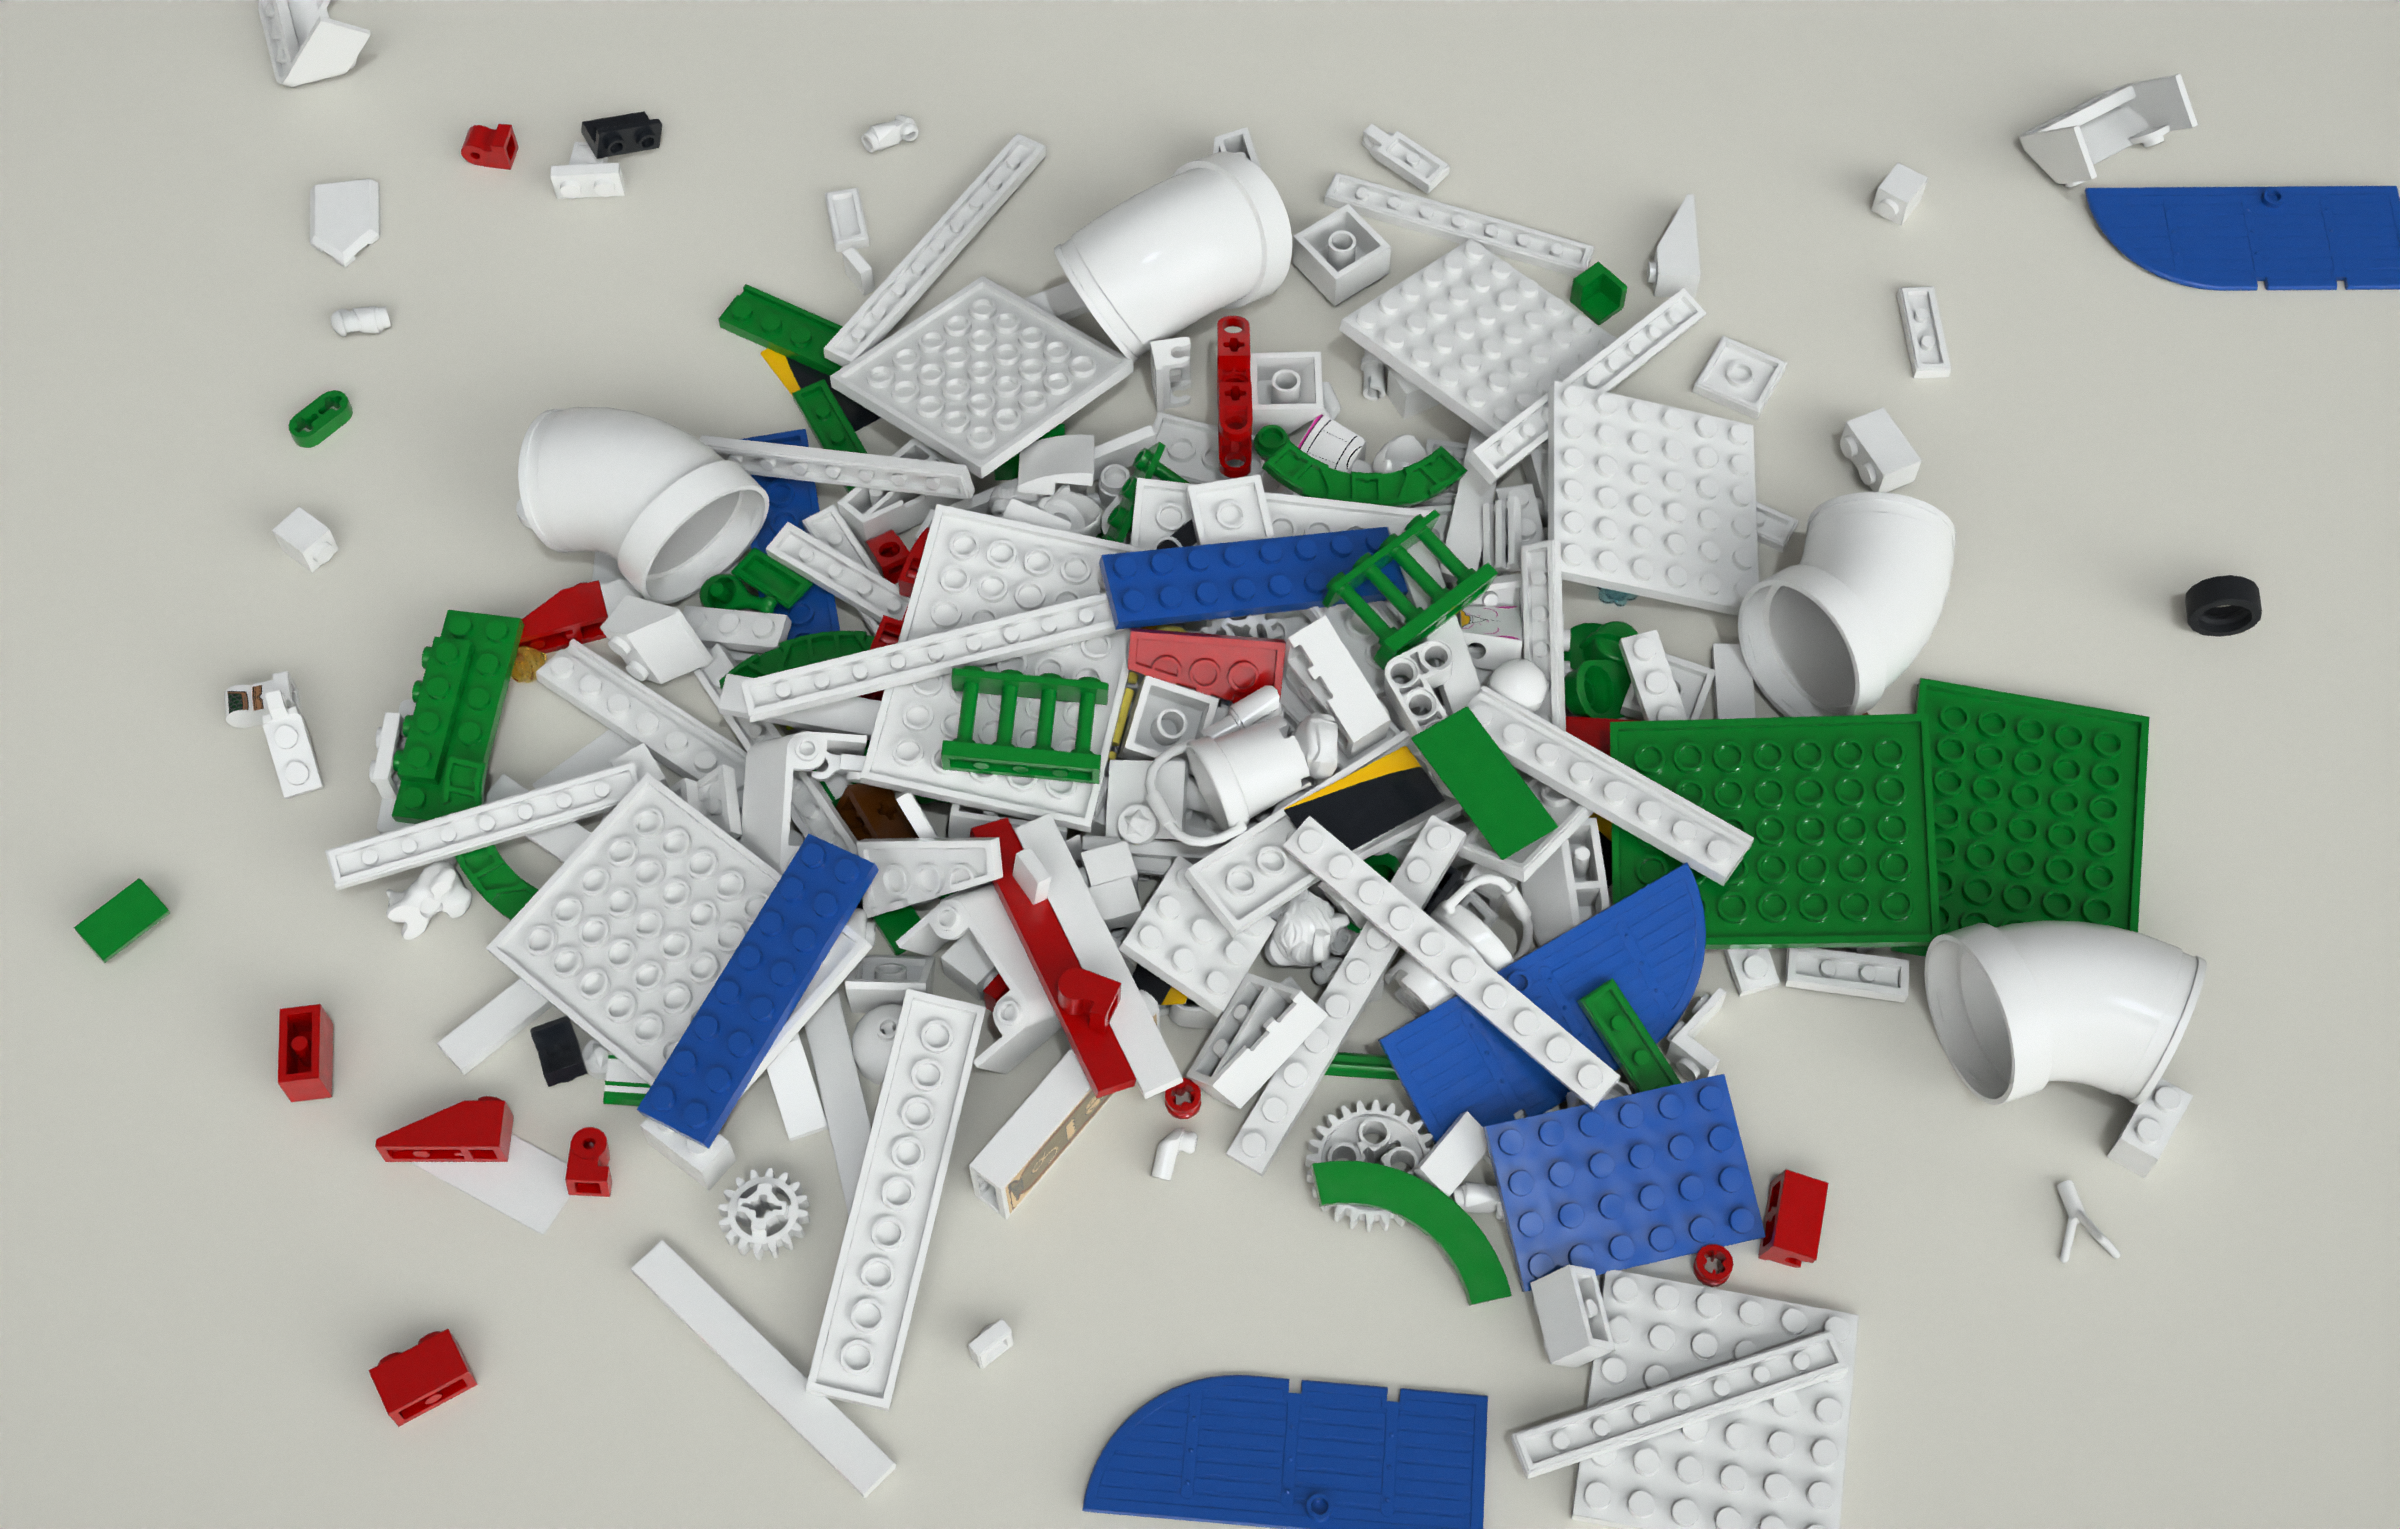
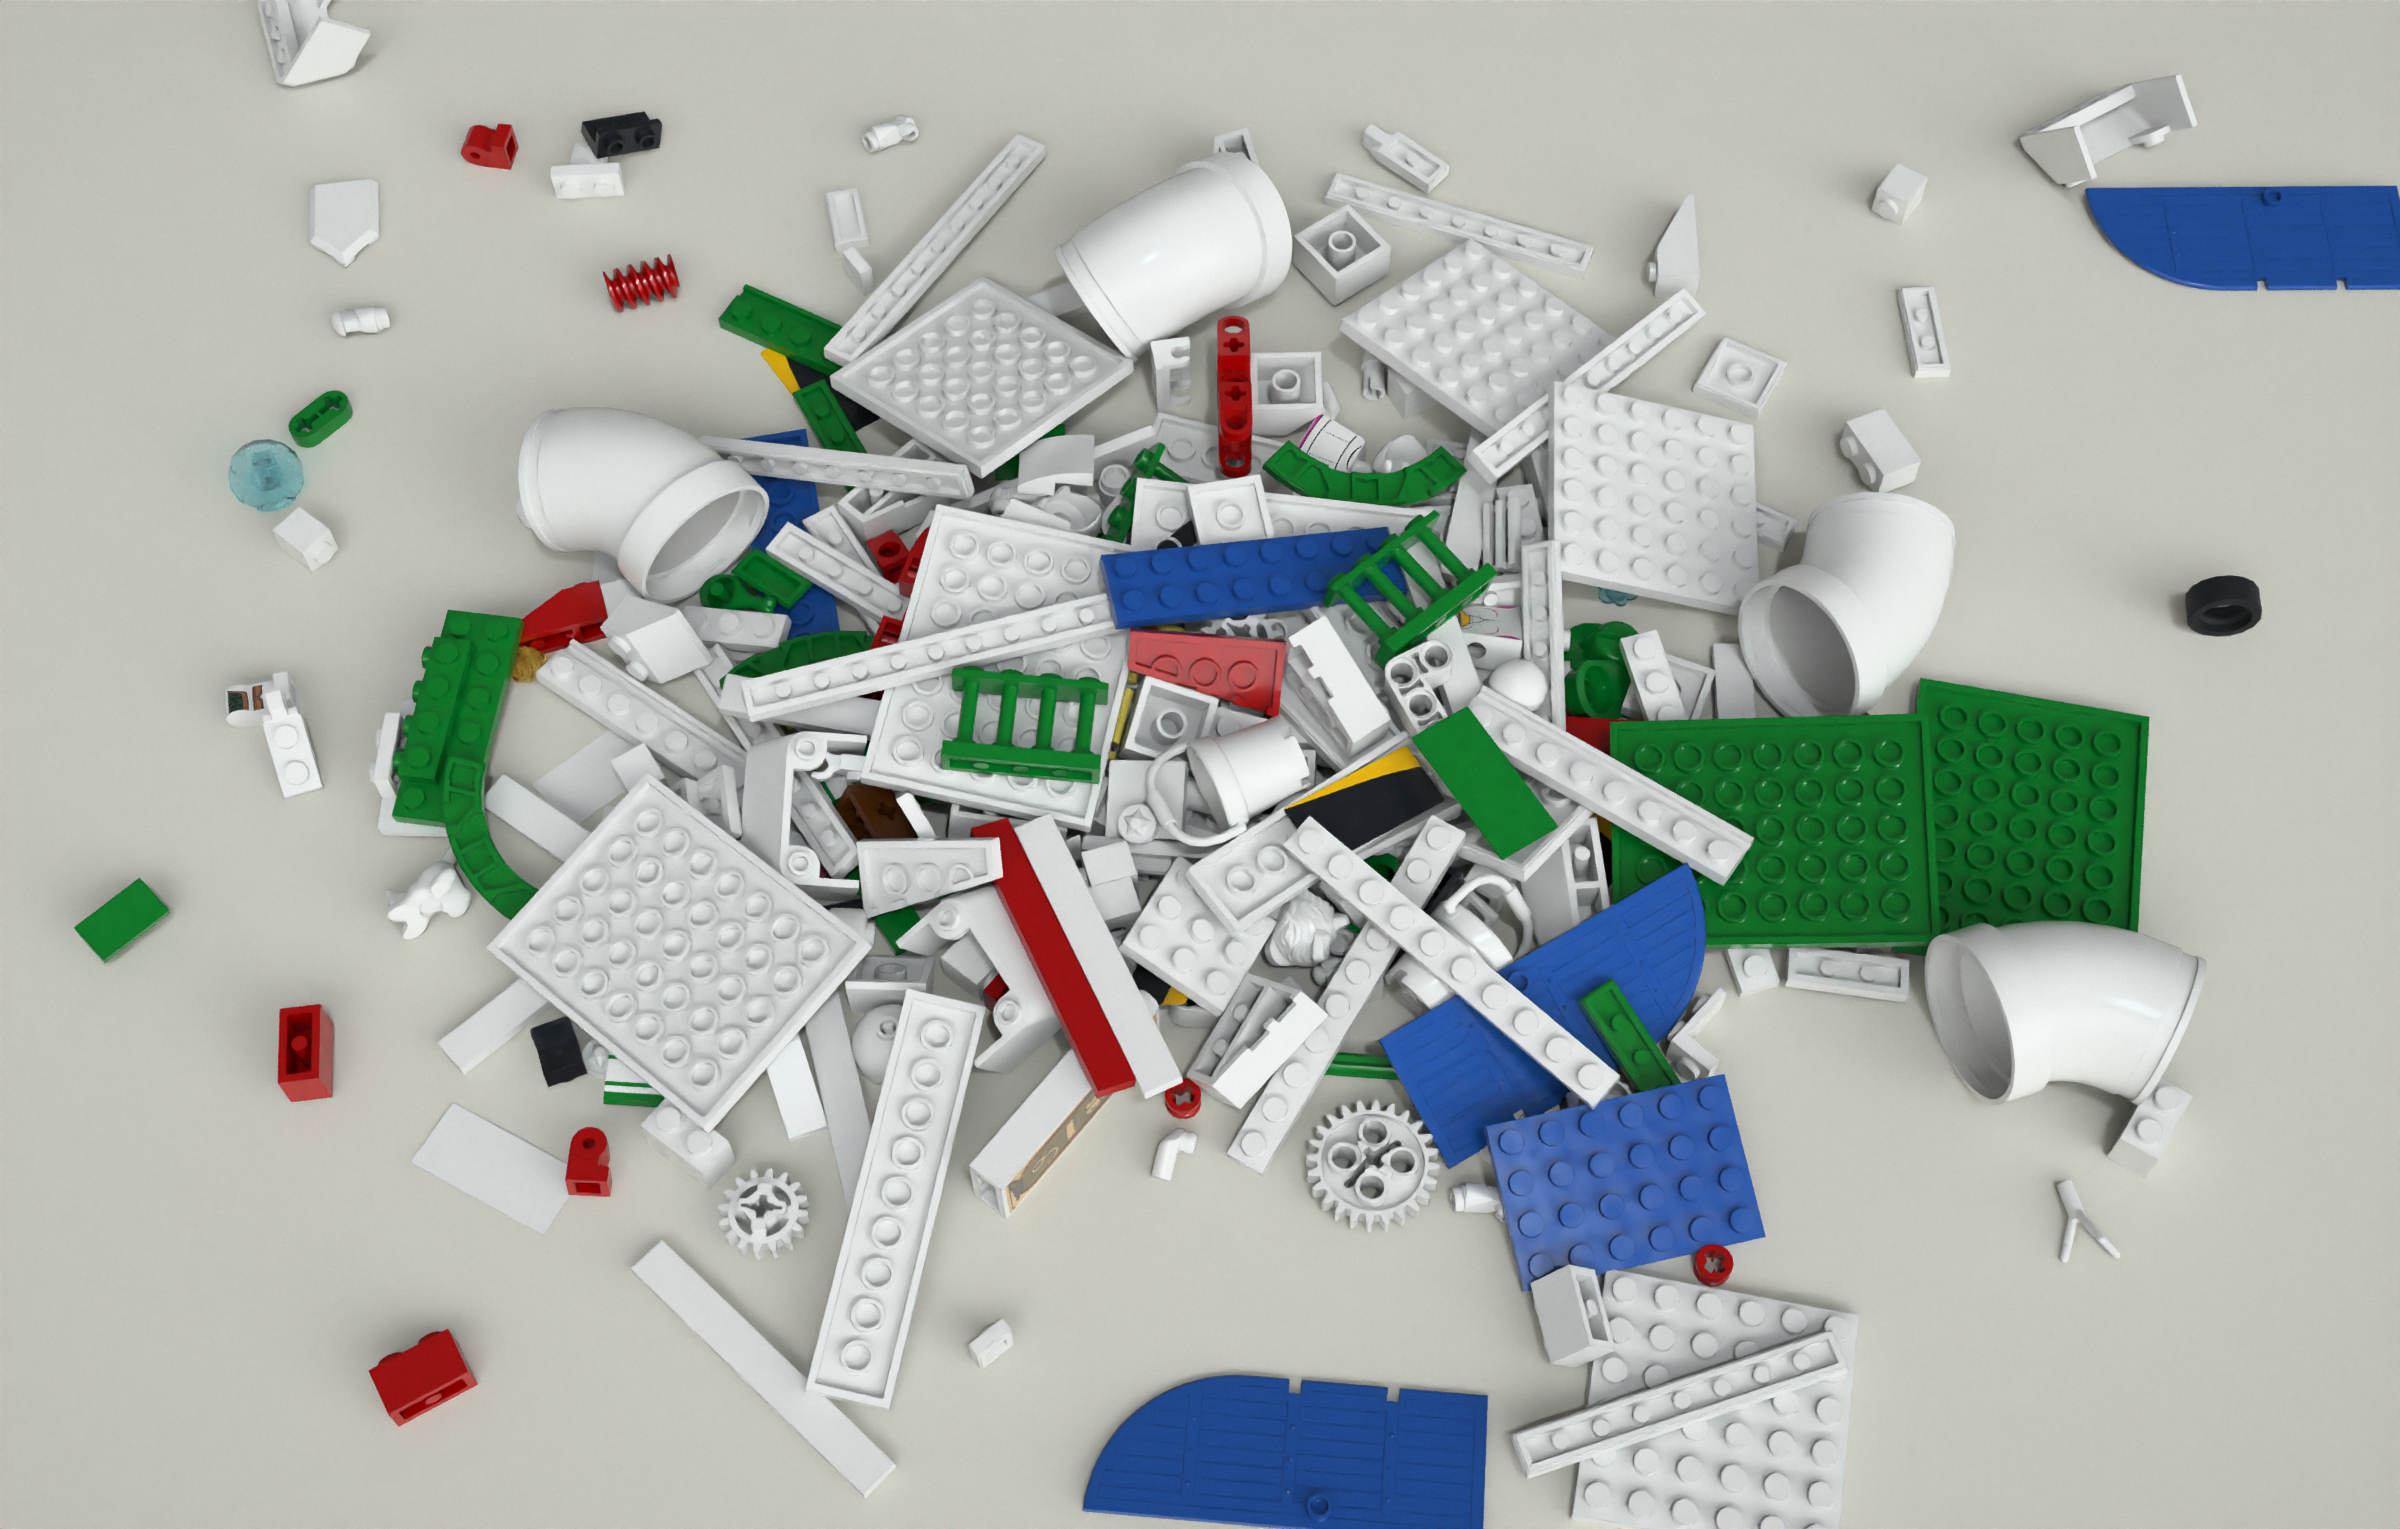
white tile [325,761,640,890] -> none
red slope [375,1096,514,1162] -> none
blue plate [637,834,879,1149] -> none
white tile [1012,847,1051,905] -> none
red leg [1057,968,1121,1033] -> none
white arm [1200,685,1285,739] -> none
green plate [1254,425,1290,459] -> none
white hair [1291,712,1338,779] -> none
green tile [1310,1161,1512,1306] -> none
white tile [1413,1111,1488,1197] -> none
green panel [1570,261,1627,325] -> none
red hinge [1758,1169,1829,1268] -> none
none -> clear light blue tile [228,439,304,512]
none -> red piece [602,254,680,313]

